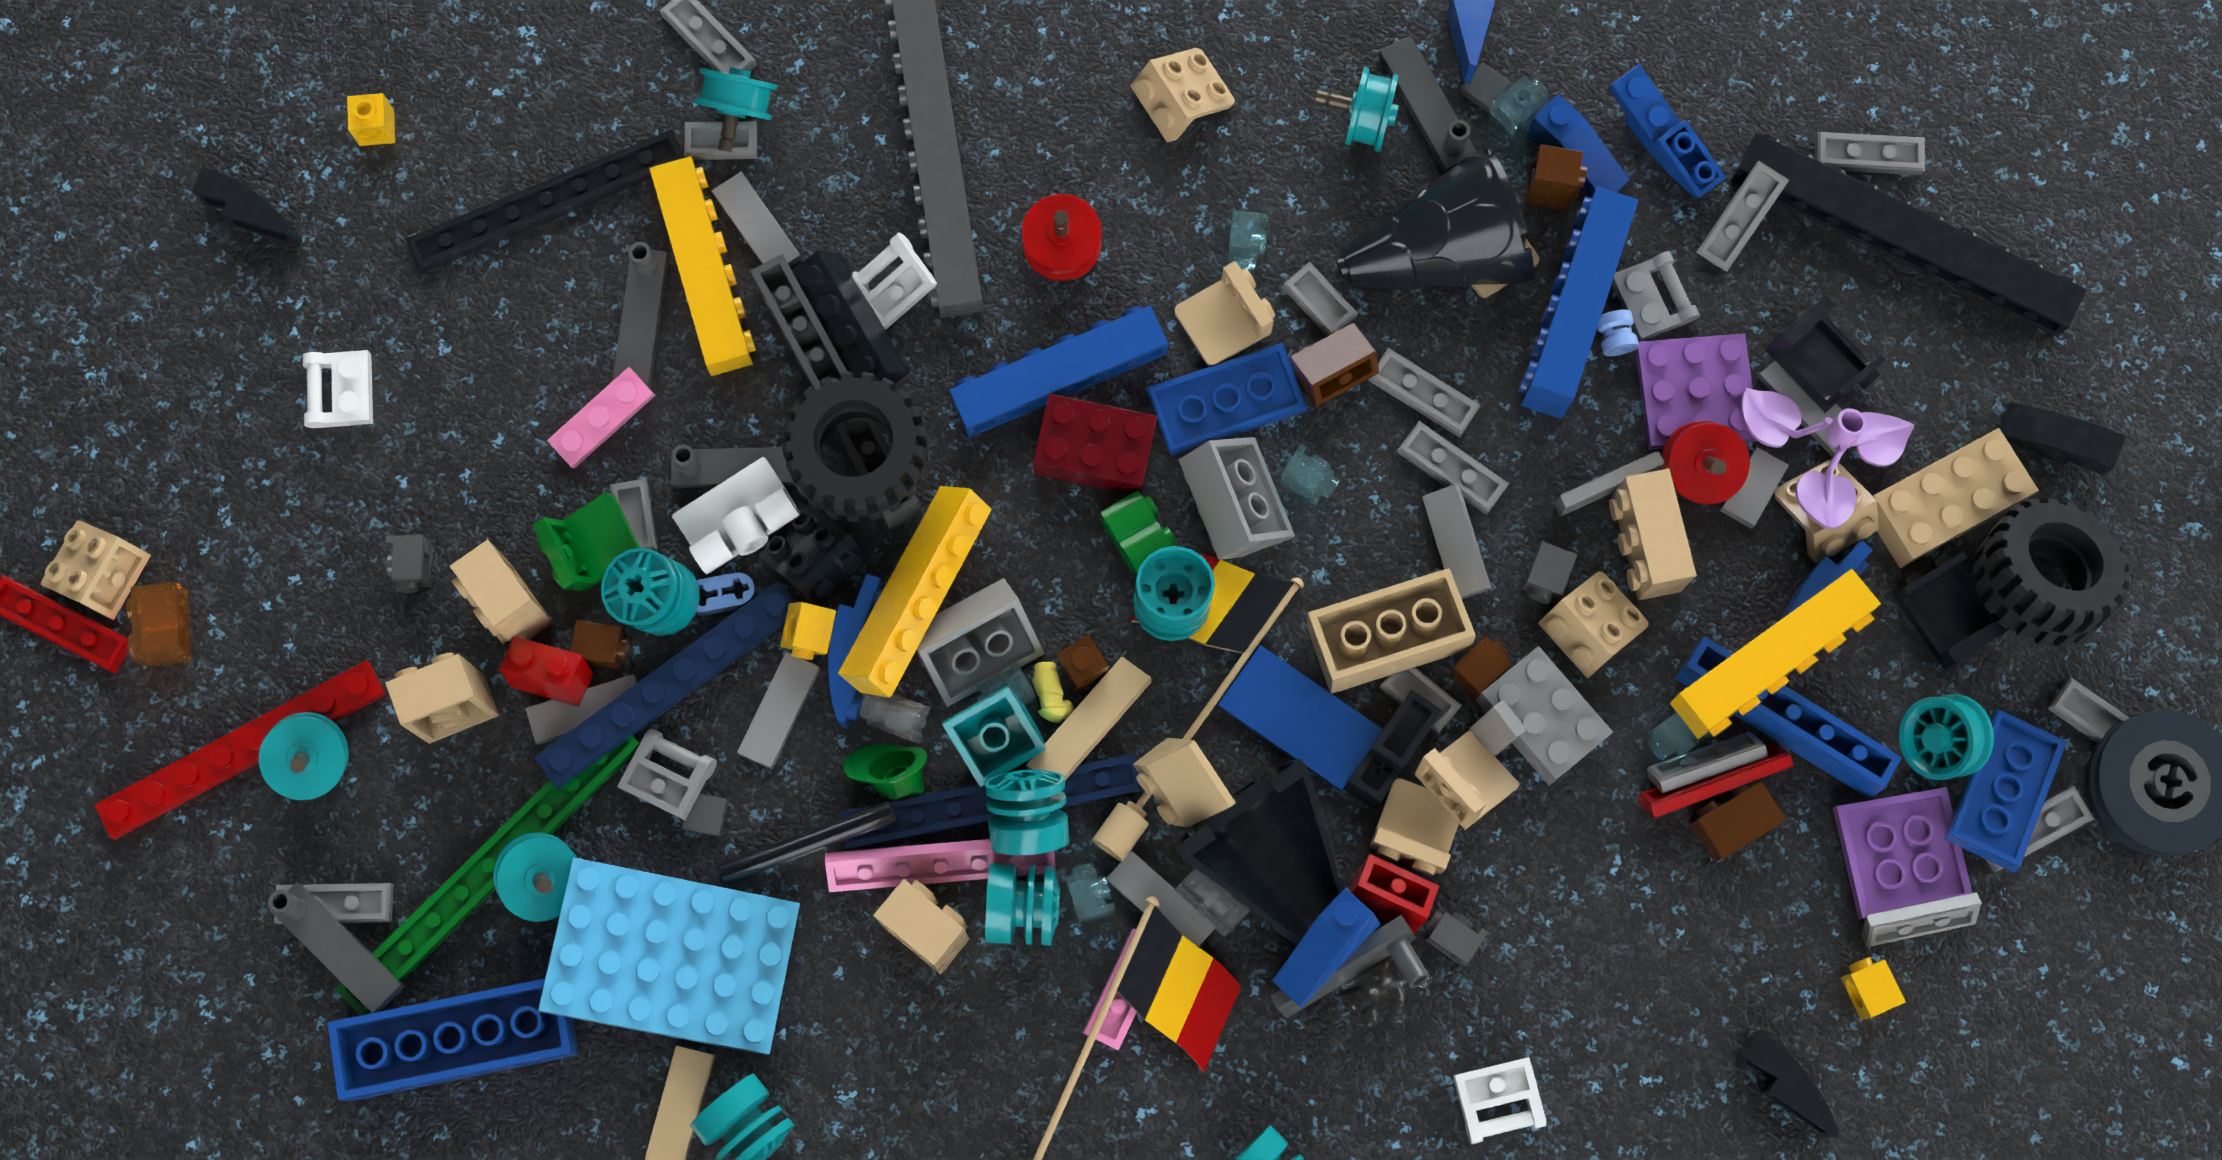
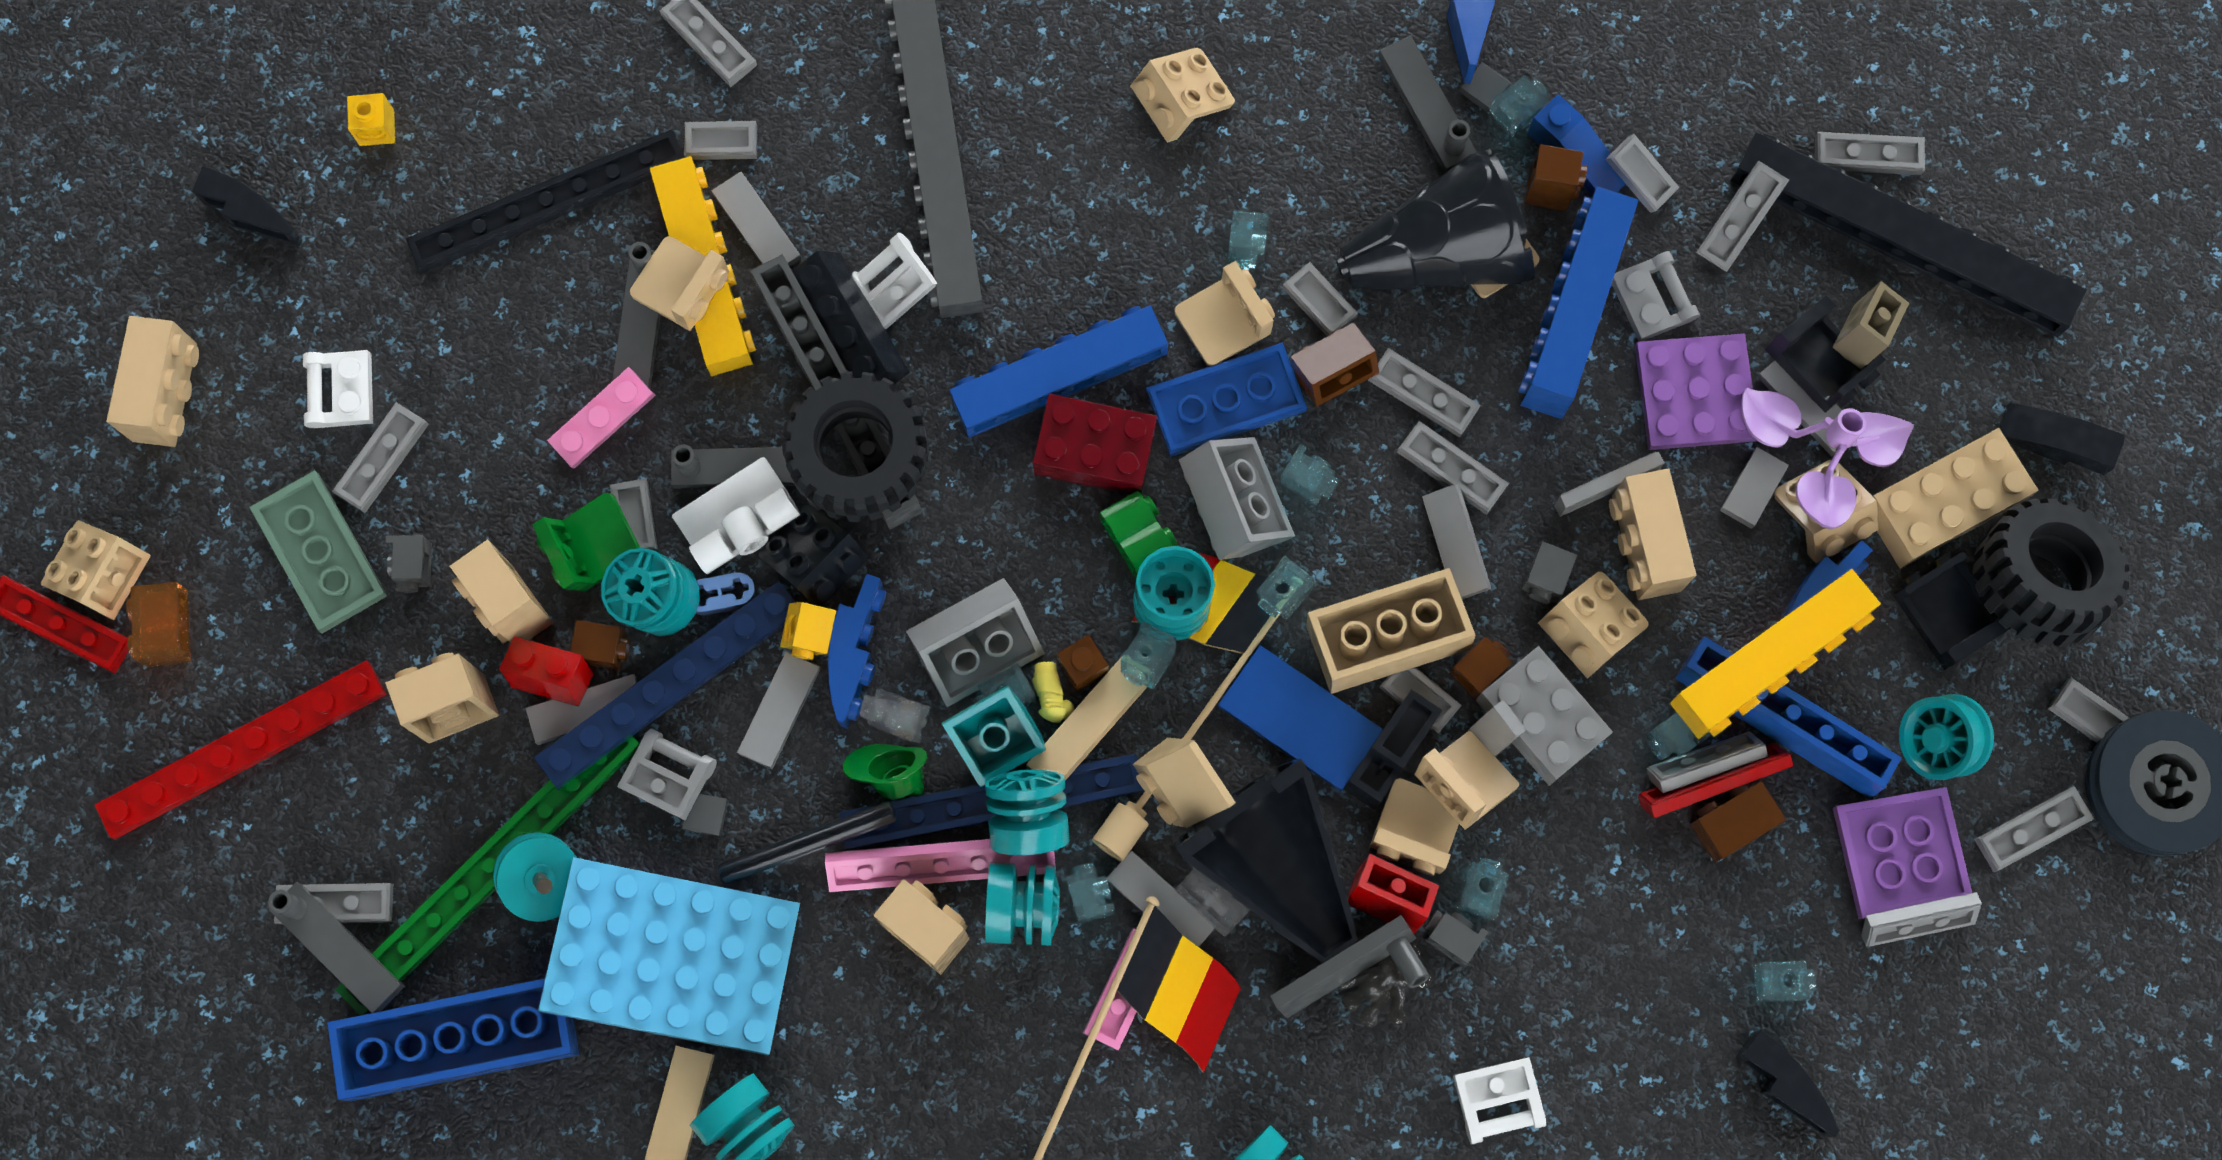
teal wheel [259,712,349,800] -> none
teal wheel [693,67,778,152] -> none
yellow brick [838,486,992,698] -> none
red wheel [1022,194,1102,281] -> none
blue slope [1273,888,1381,1008] -> none
teal wheel [1314,67,1399,153] -> none
light blue wheel [1597,310,1639,356] -> none
blue slope [1607,64,1727,199] -> none
red wheel [1661,421,1750,504] -> none
yellow brick [1841,957,1906,1020] -> none
blue tile [1944,709,2067,873] -> none
none -> tan brick [106,316,199,447]
none -> sand green plate [249,470,388,634]
none -> light grey tile [332,402,429,513]
none -> tan bracket [630,236,729,331]
none -> clear light blue brick [1121,621,1176,689]
none -> clear light blue brick [1256,555,1315,620]
none -> clear light blue brick [1456,858,1509,920]
none -> light grey tile [1605,134,1680,213]
none -> clear light blue brick [1753,961,1816,1003]
none -> dark tan brick [1833,281,1909,369]

